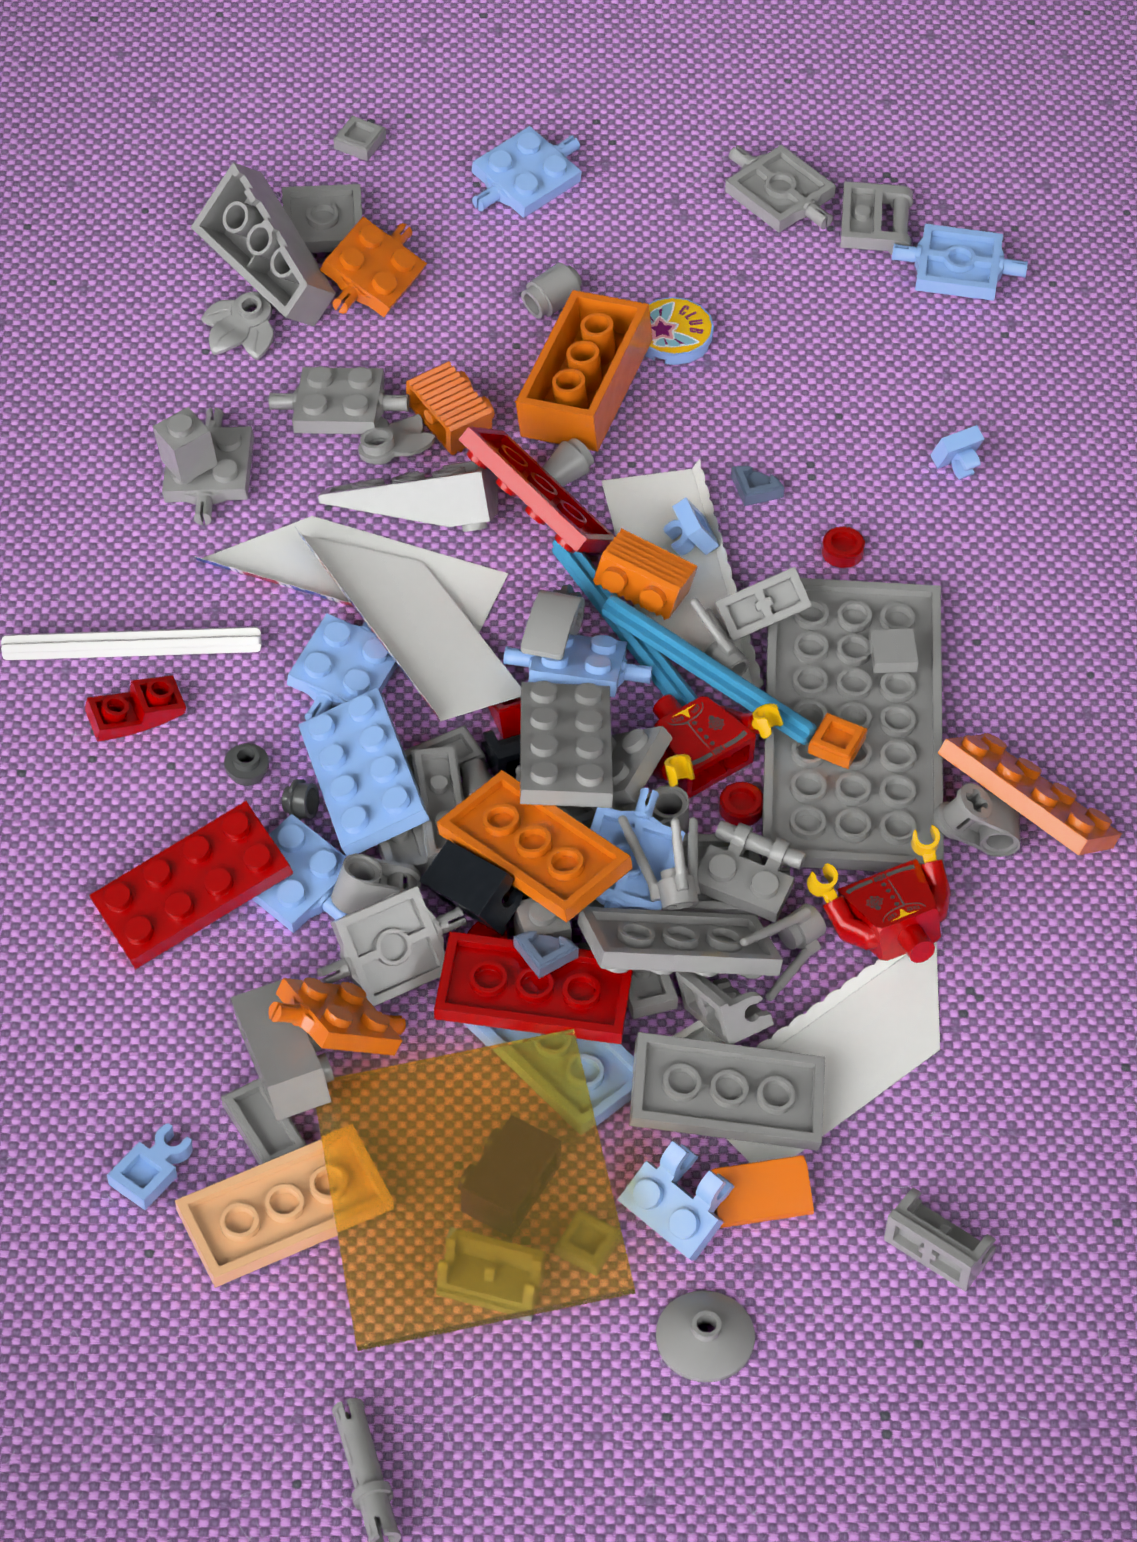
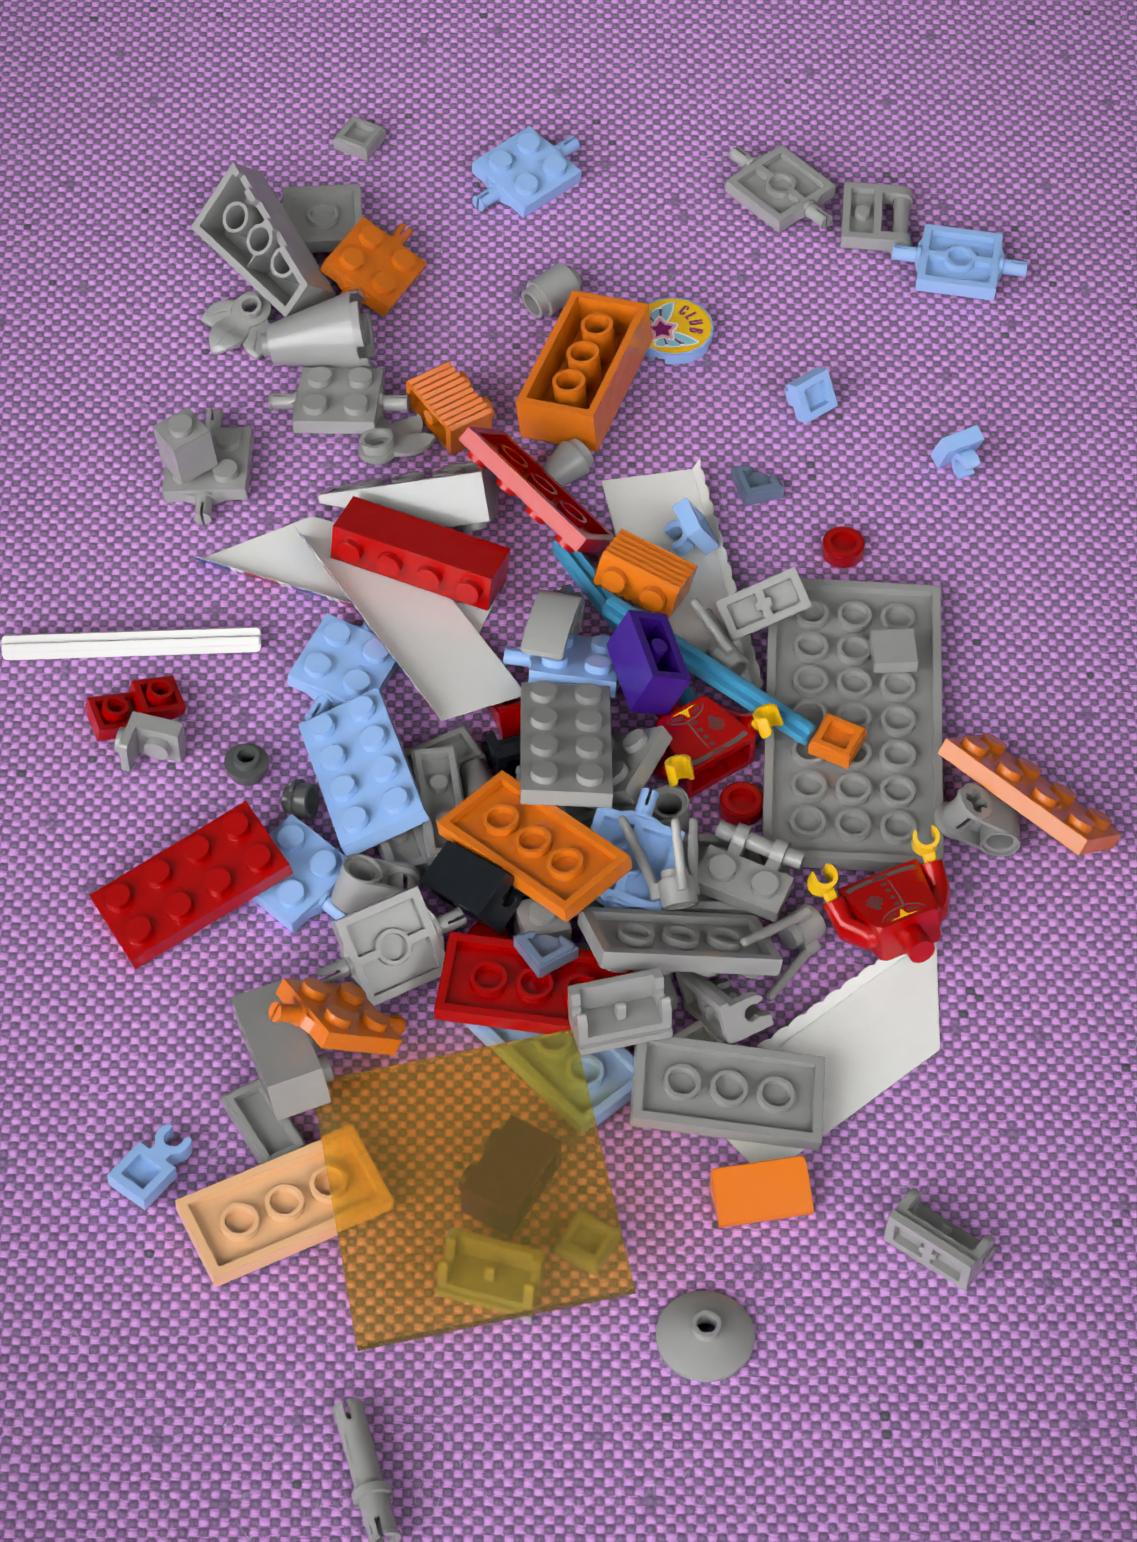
light blue plate [617,1141,735,1261] -> none
none -> light grey bracket [114,711,187,772]
none -> light grey cone [261,289,376,369]
none -> red brick [330,496,511,611]
none -> light grey hinge [568,967,673,1056]
none -> dark purple brick [606,610,691,715]
none -> light blue tile [784,367,838,423]

